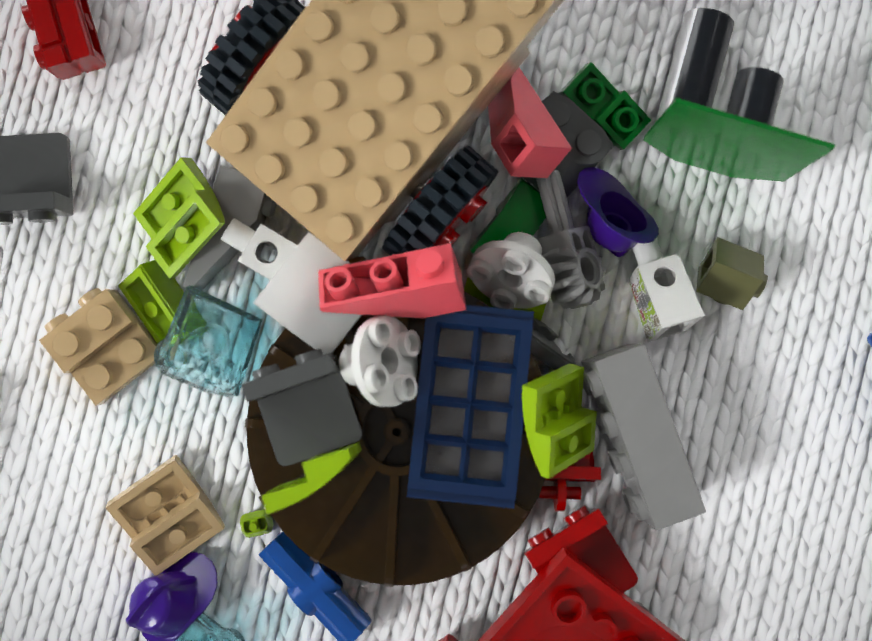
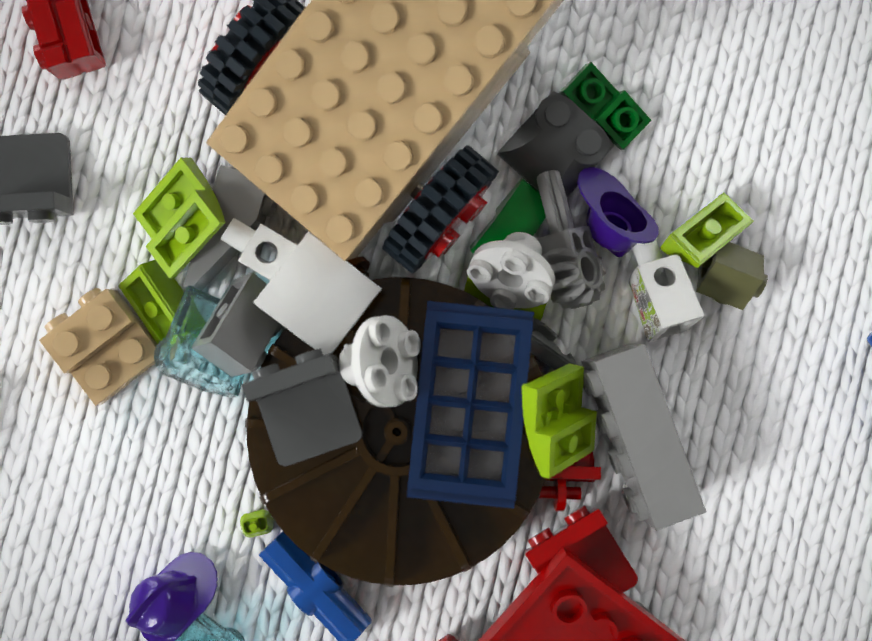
tan slope [105,455,225,575] -> none
lime slope [261,442,362,514] -> none
coral slope [318,243,466,319] -> none
coral slope [488,67,572,178] -> none
piece [643,8,836,182] -> none
none -> light grey brick [191,272,283,377]
none -> lime slope [660,192,754,268]

